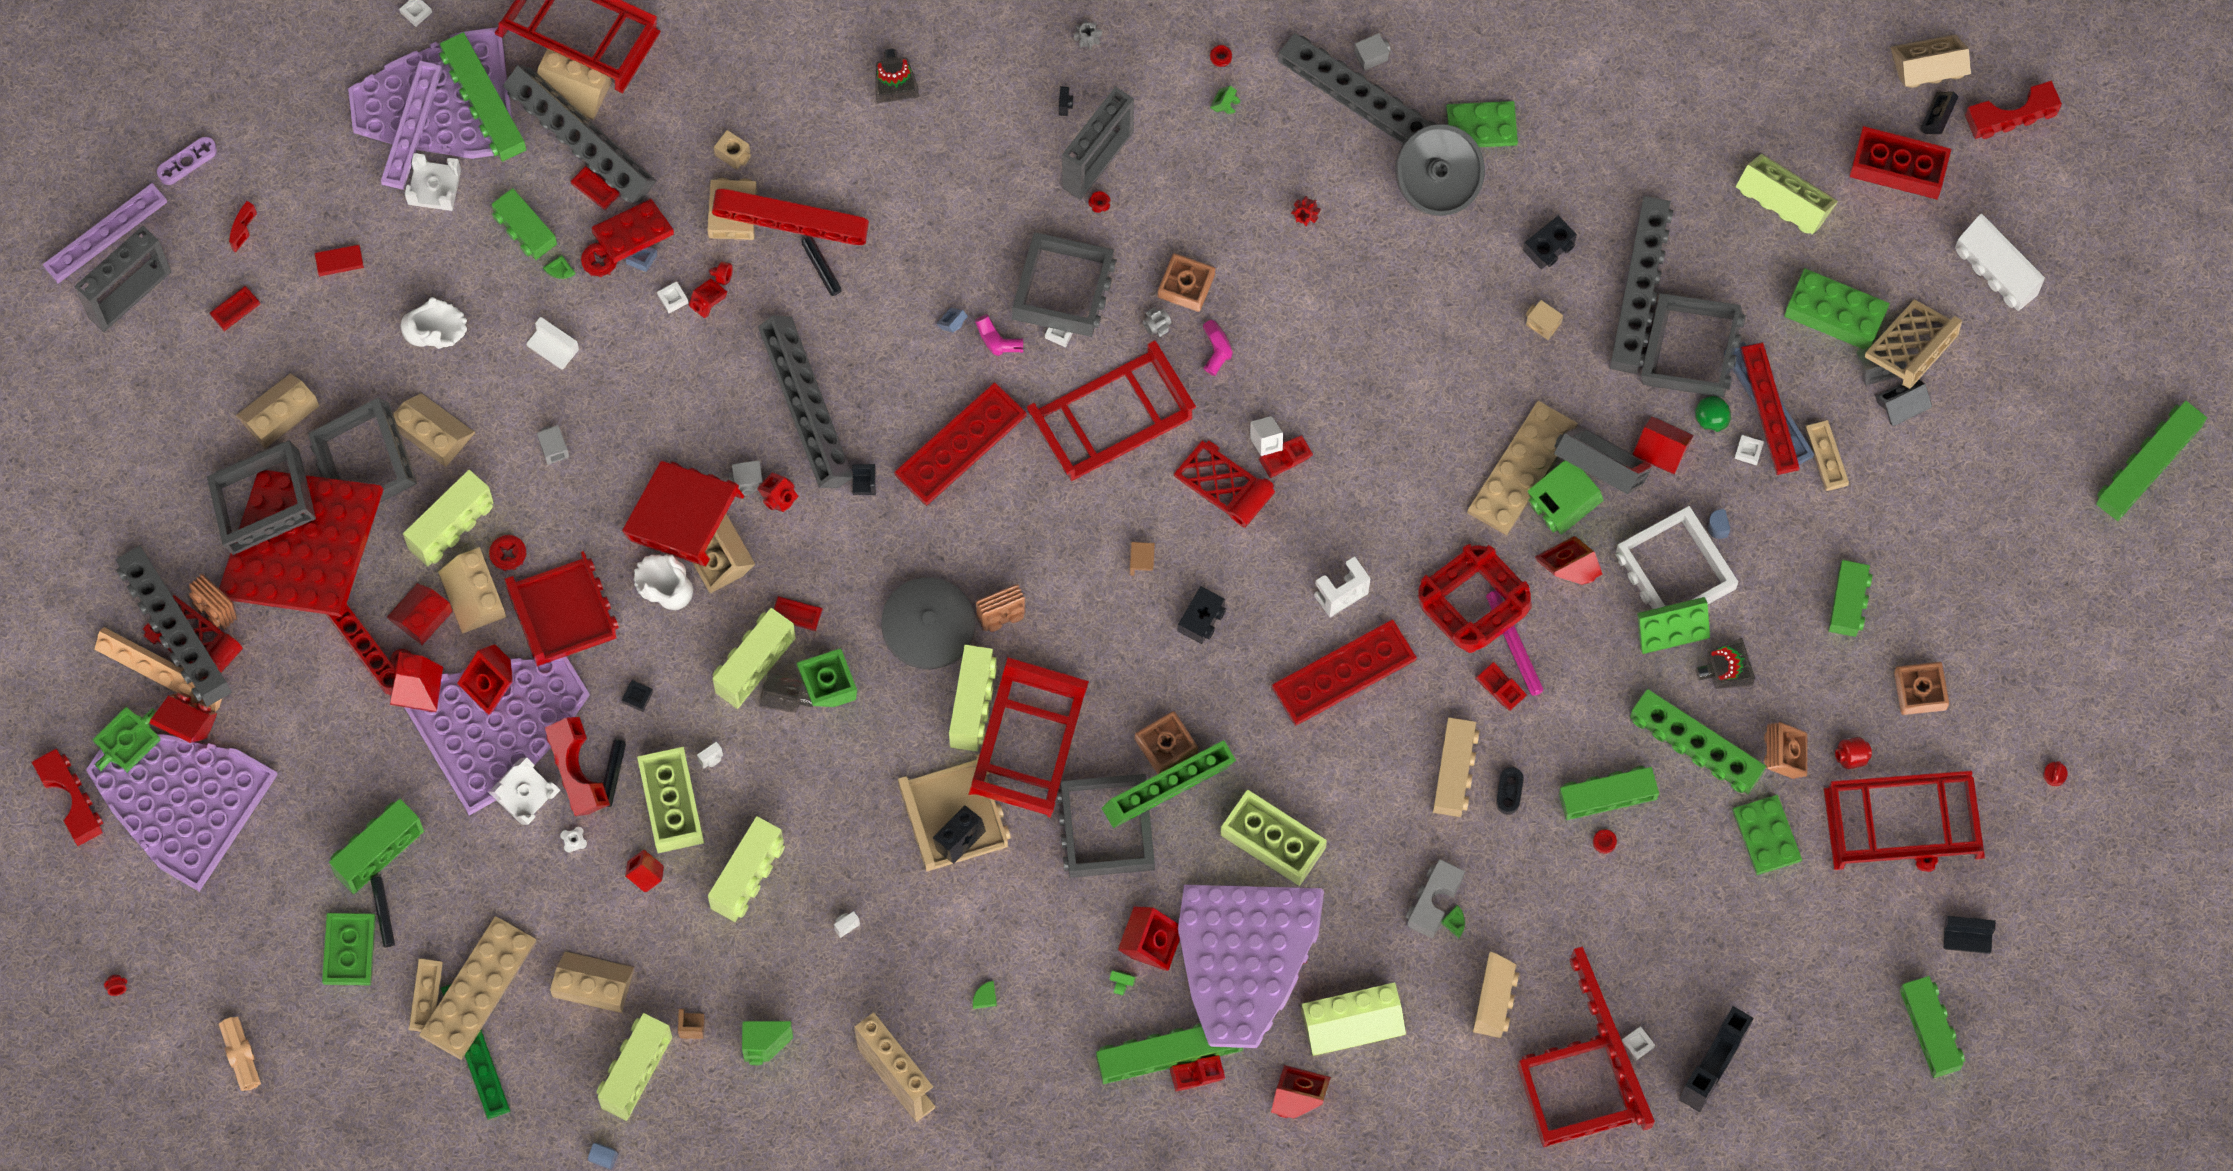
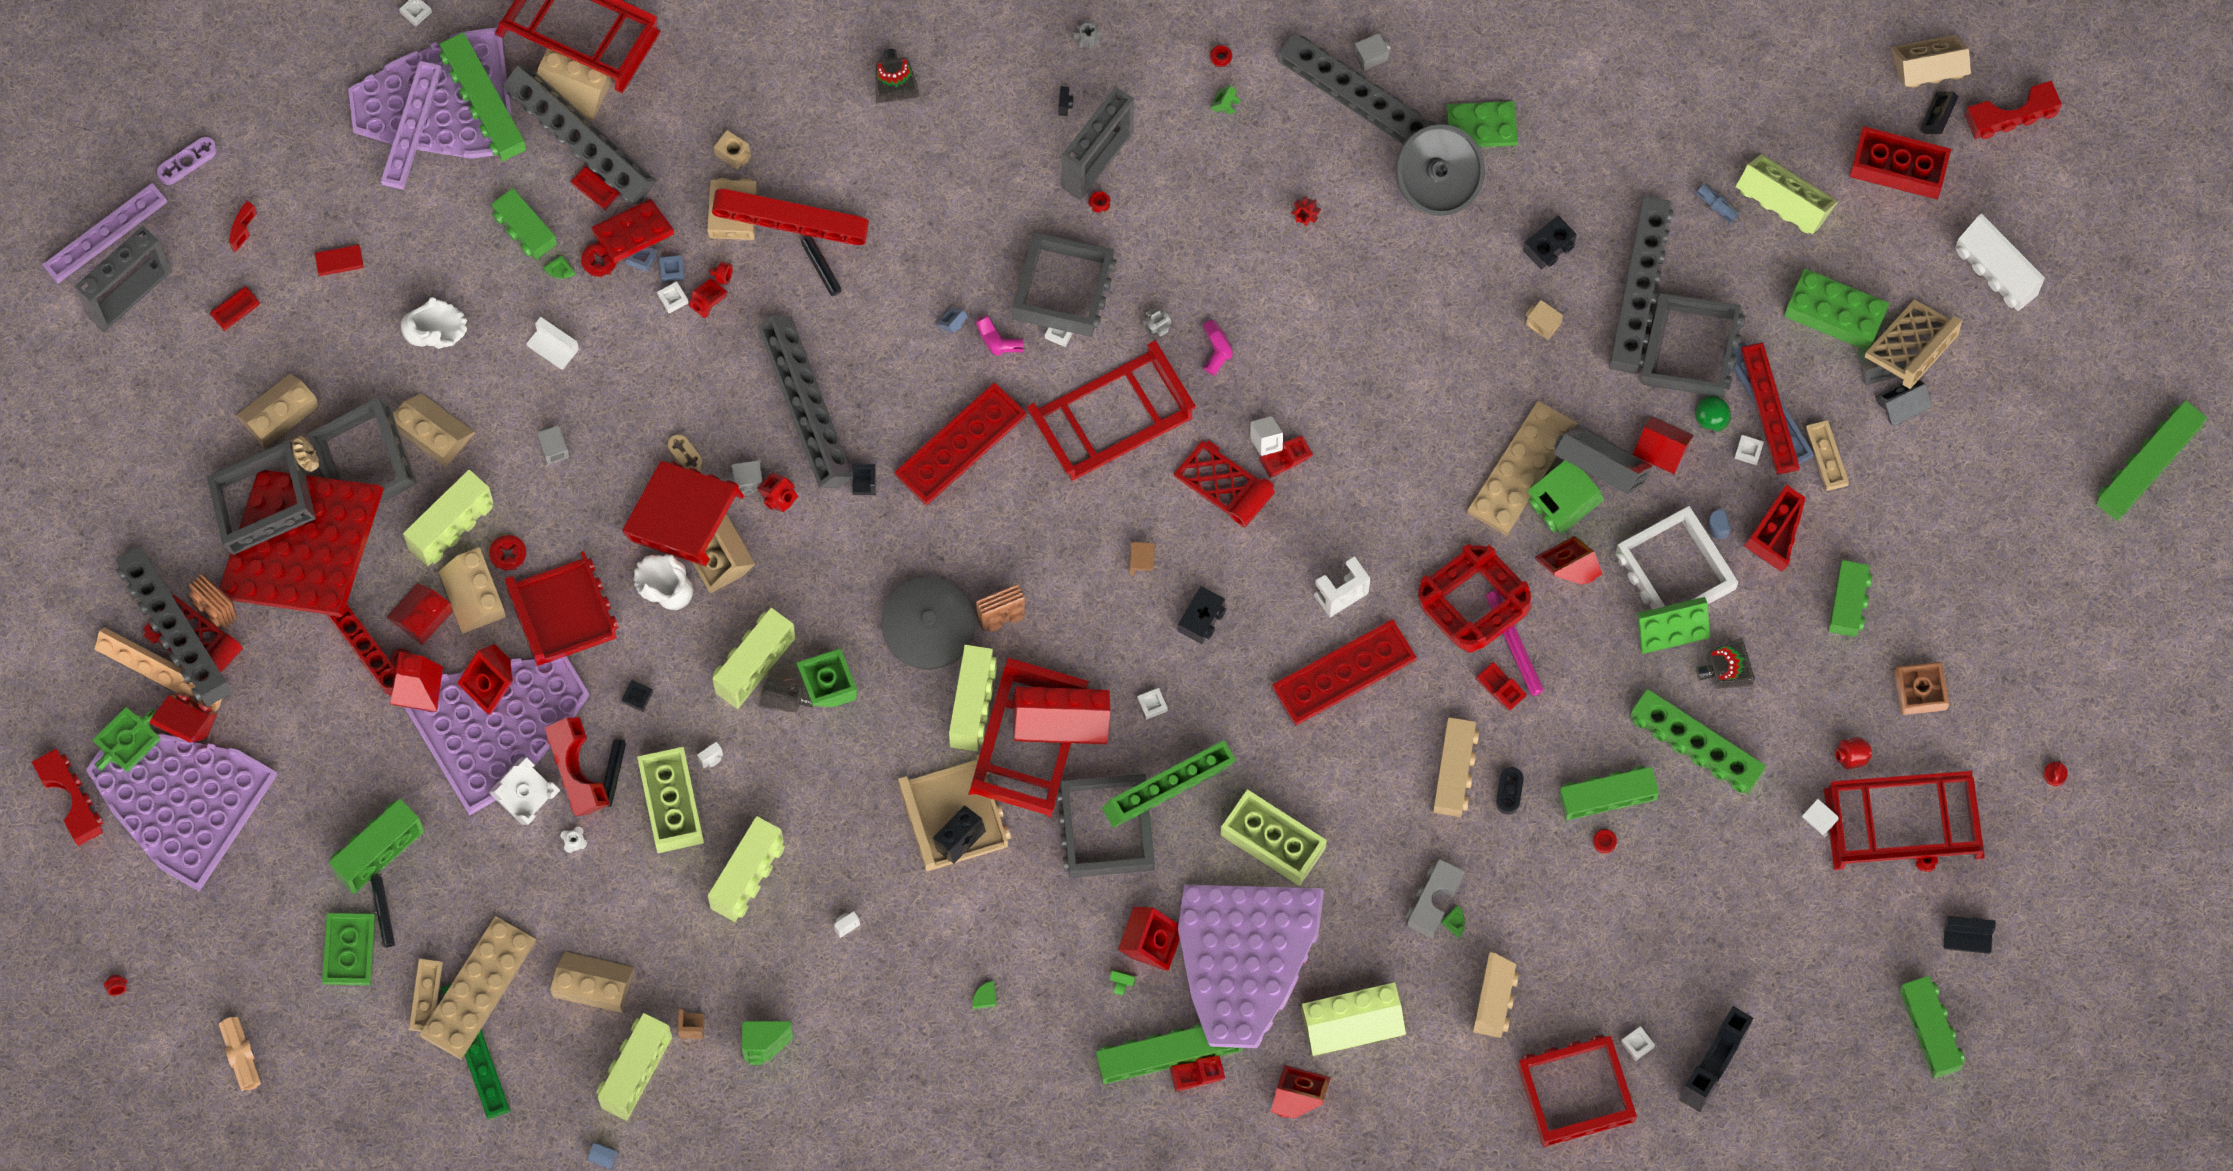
white panel [405,153,461,211] -> none
red panel [625,850,664,892] -> none
red tile [774,596,823,631] -> none
tan panel [854,1012,935,1122] -> none
nougat brick [1135,711,1198,774] -> none
nougat brick [1158,253,1215,312] -> none
red plate [1569,946,1655,1131] -> none
bright green plate [1732,795,1802,875] -> none
nougat brick [1764,721,1807,779] -> none
none -> tan gear [292,436,319,472]
none -> sand blue plate [659,255,685,282]
none -> tan beam [668,435,703,472]
none -> slope [1012,686,1110,745]
none -> white plate [1137,688,1168,720]
none -> sand blue pin [1696,183,1740,224]
none -> red wedge [1743,485,1806,572]
none -> white panel [1802,799,1839,838]

